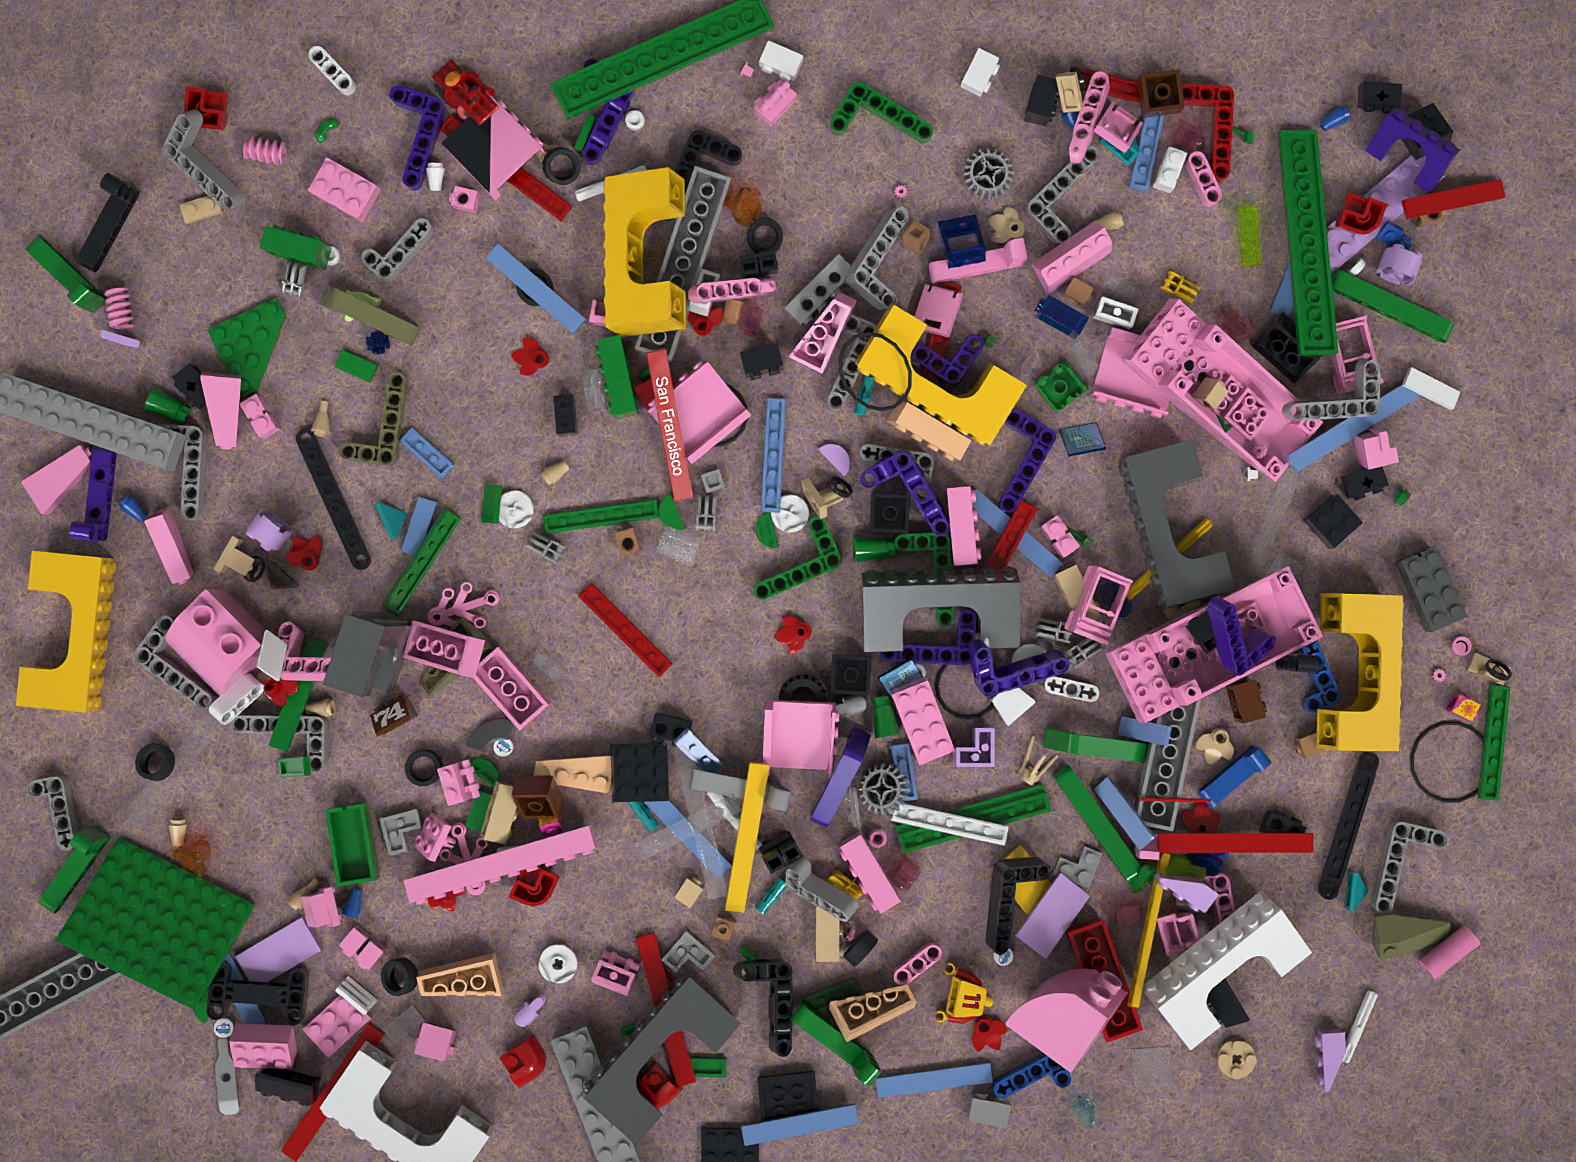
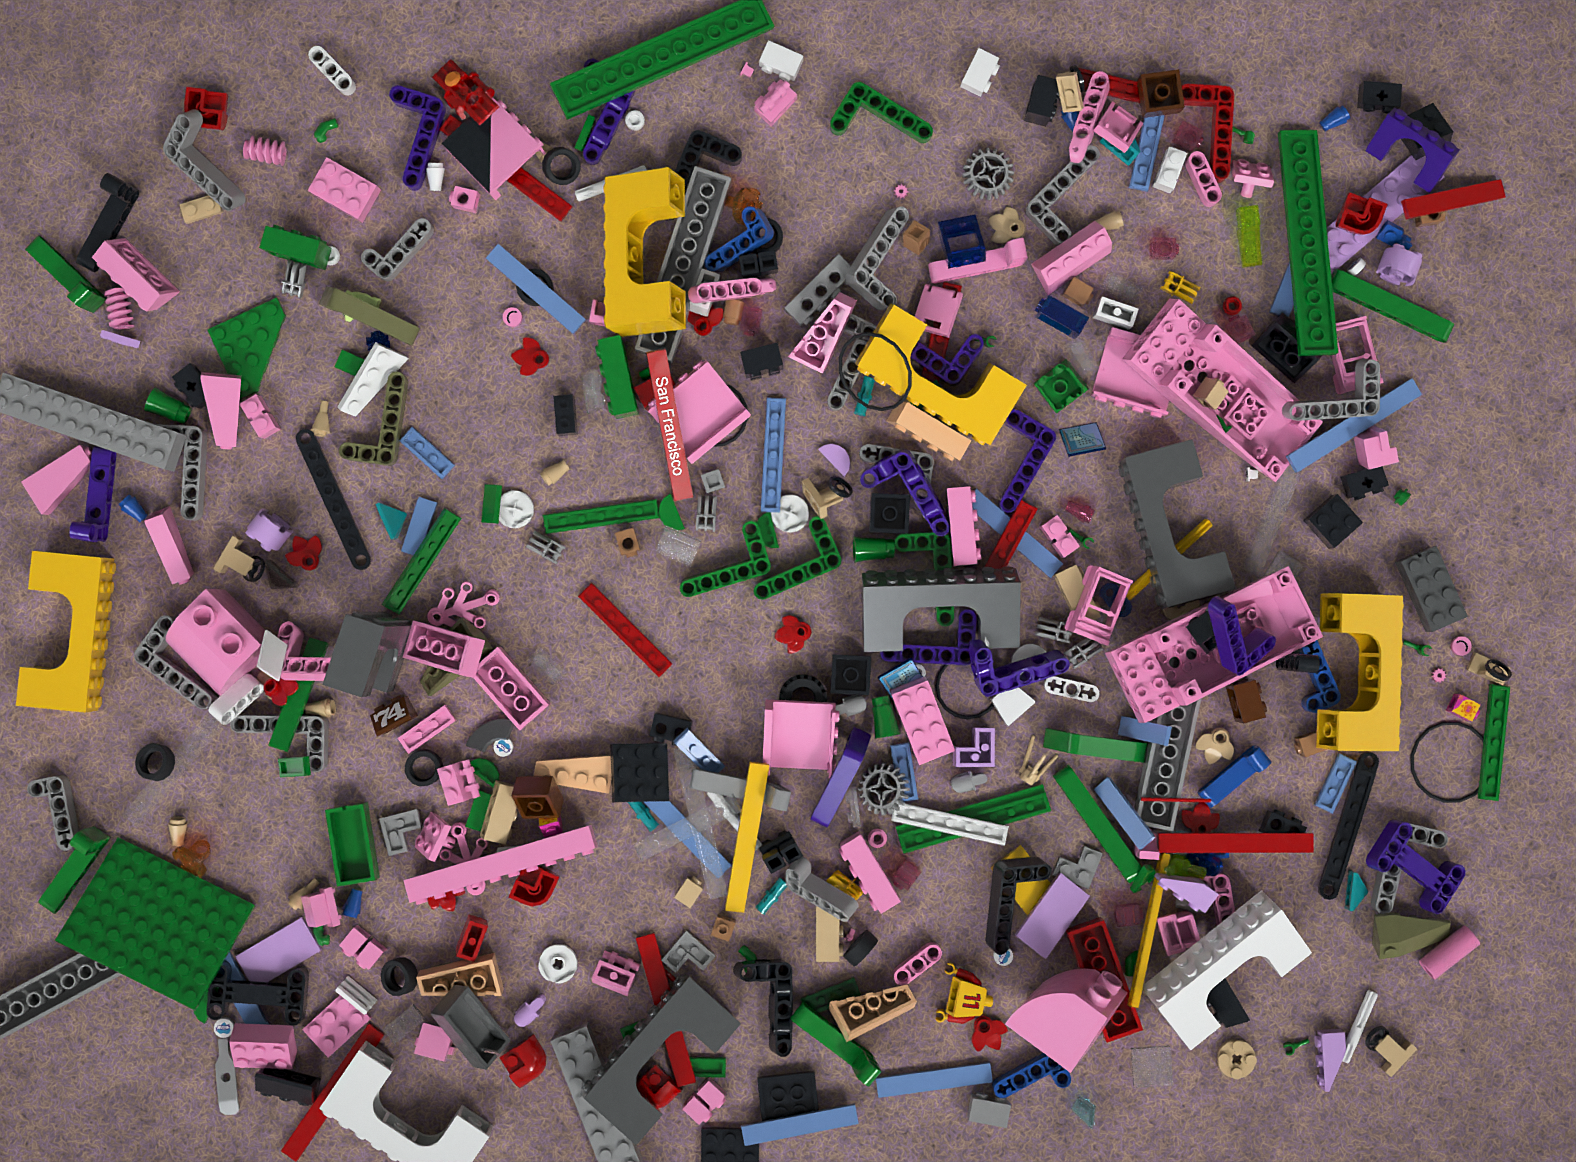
white tile [1402,367,1460,410] -> none
none -> bright pink slope [92,238,180,311]
none -> green arm [313,926,330,946]
none -> white wing [338,342,409,417]
none -> bright pink plate [397,705,457,754]
none -> dark grey piece [430,985,511,1070]
none -> red brick [455,914,488,962]
none -> bright pink tile [503,307,523,327]
none -> green beam [680,519,771,597]
none -> bright pink piece [682,1077,726,1125]
none -> blue beam [704,207,774,272]
none -> light grey arm [951,770,987,793]
none -> clear pink cone [1065,501,1095,524]
none -> green arm [1125,950,1139,977]
none -> clear pink brick [1149,237,1179,260]
none -> red plate [1222,296,1242,316]
none -> bright pink plate [1230,159,1274,198]
none -> green hand [1283,1038,1310,1056]
none -> medium blue tile [1314,753,1357,814]
none -> tan piece [1365,1026,1417,1077]
none -> dark purple beam [1366,819,1466,914]
none -> green hand [1403,640,1432,656]

